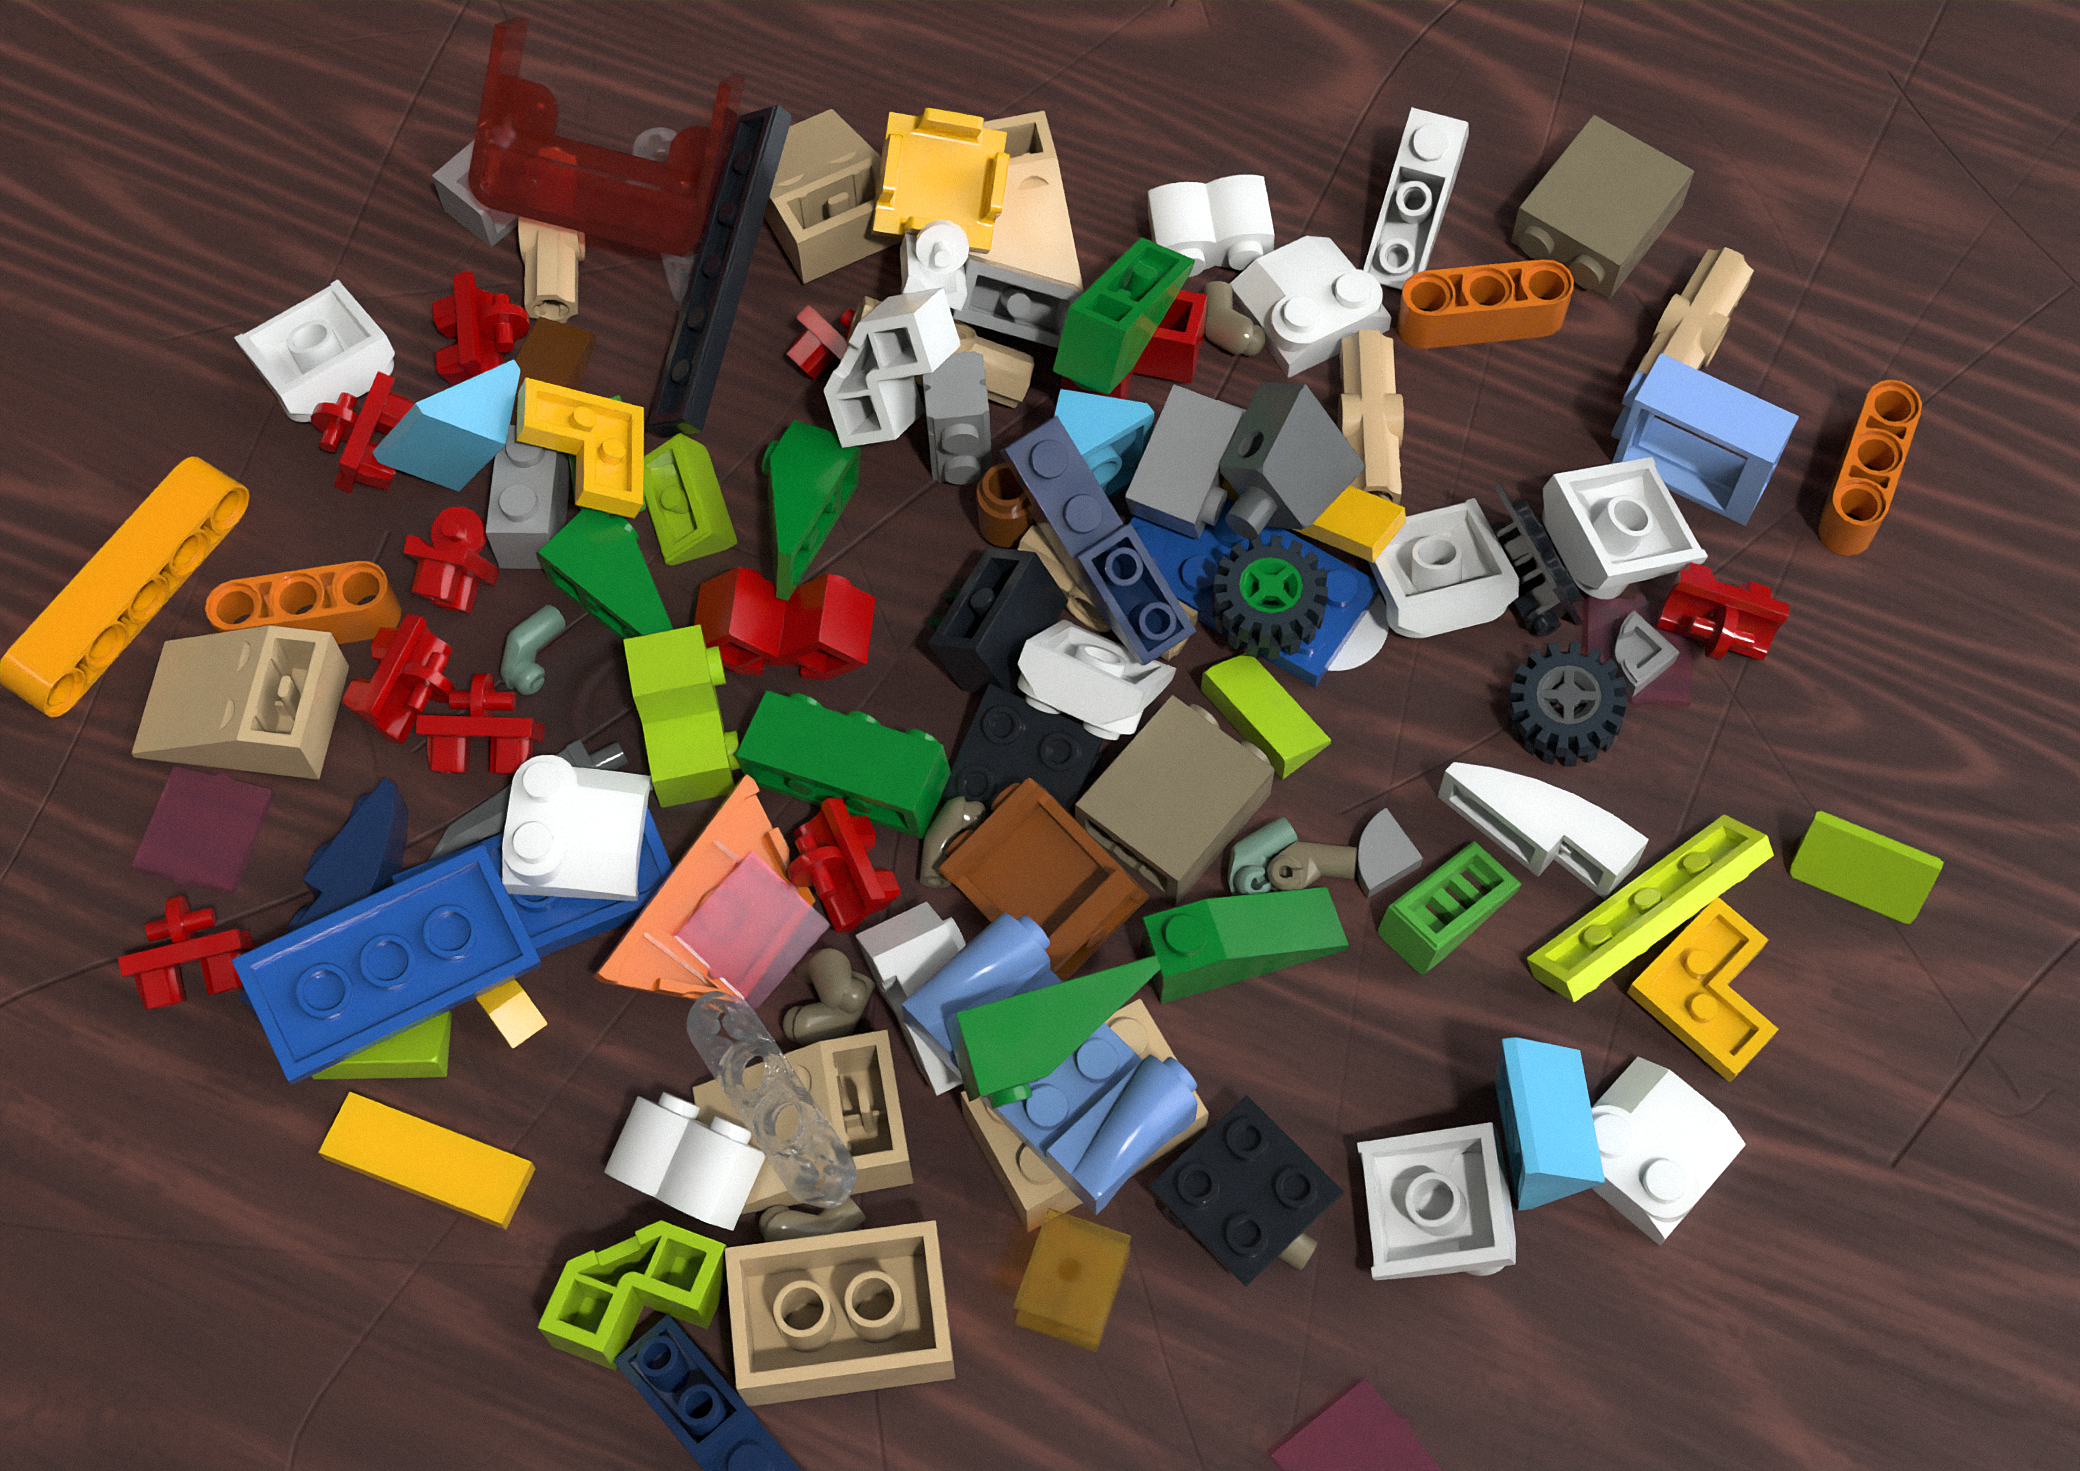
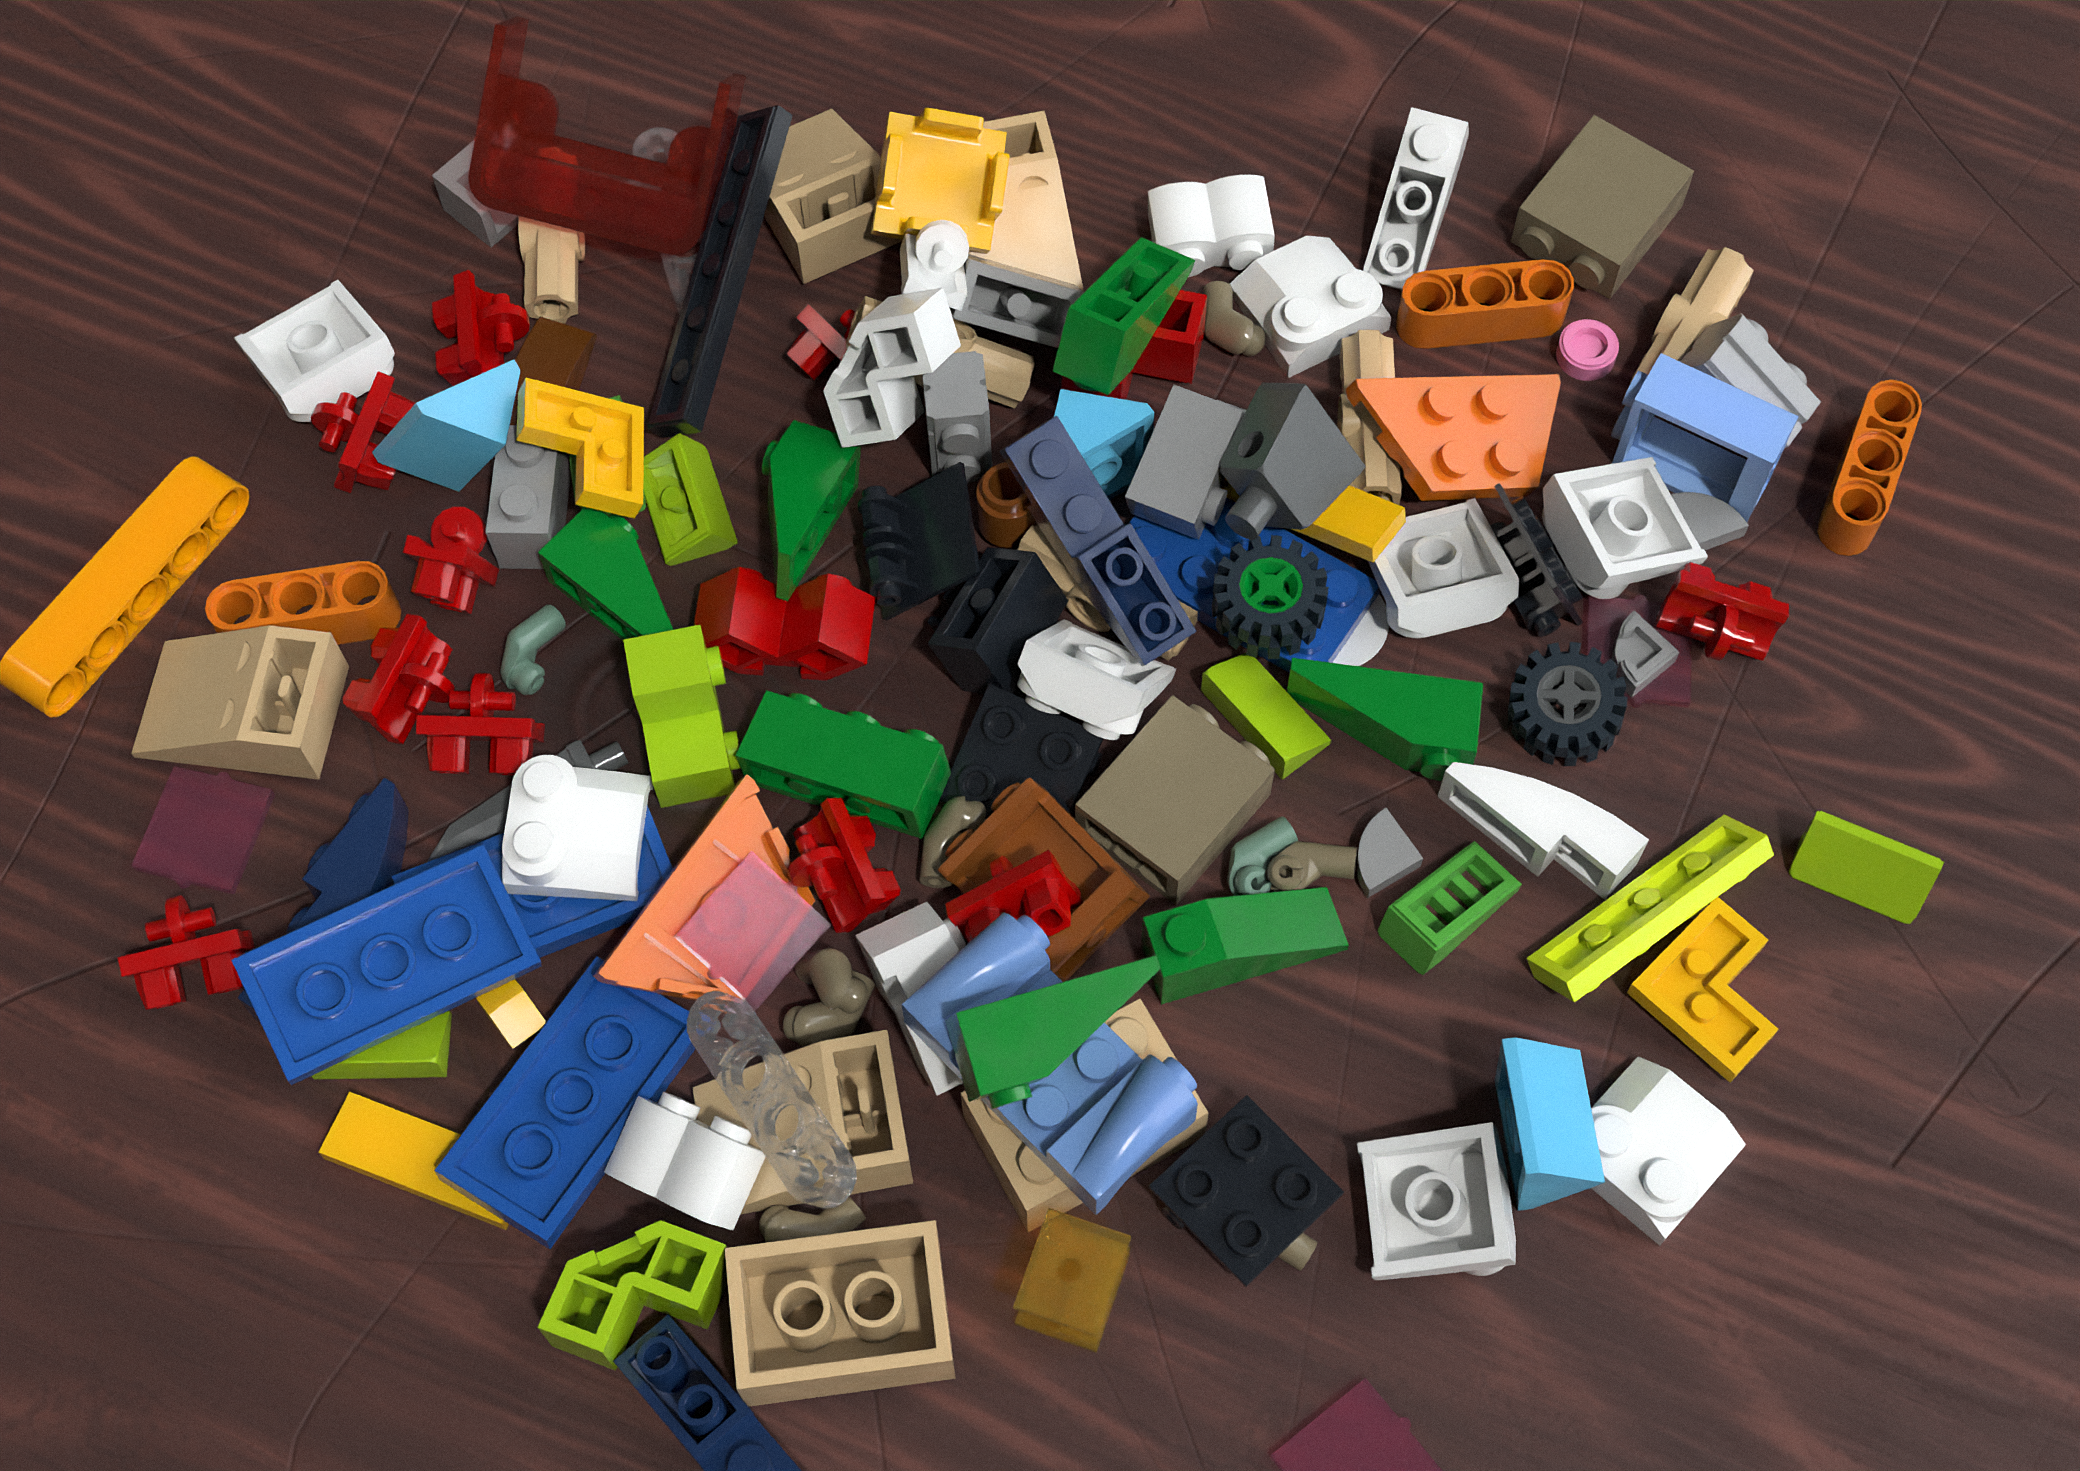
none -> blue plate [434,956,708,1249]
none -> black hinge [858,462,981,621]
none -> red hips [945,850,1083,943]
none -> green slope [1287,658,1484,781]
none -> orange wing [1345,374,1561,501]
none -> bright pink tile [1556,319,1619,381]
none -> light grey tile [1671,492,1749,550]
none -> brick [1681,313,1821,449]

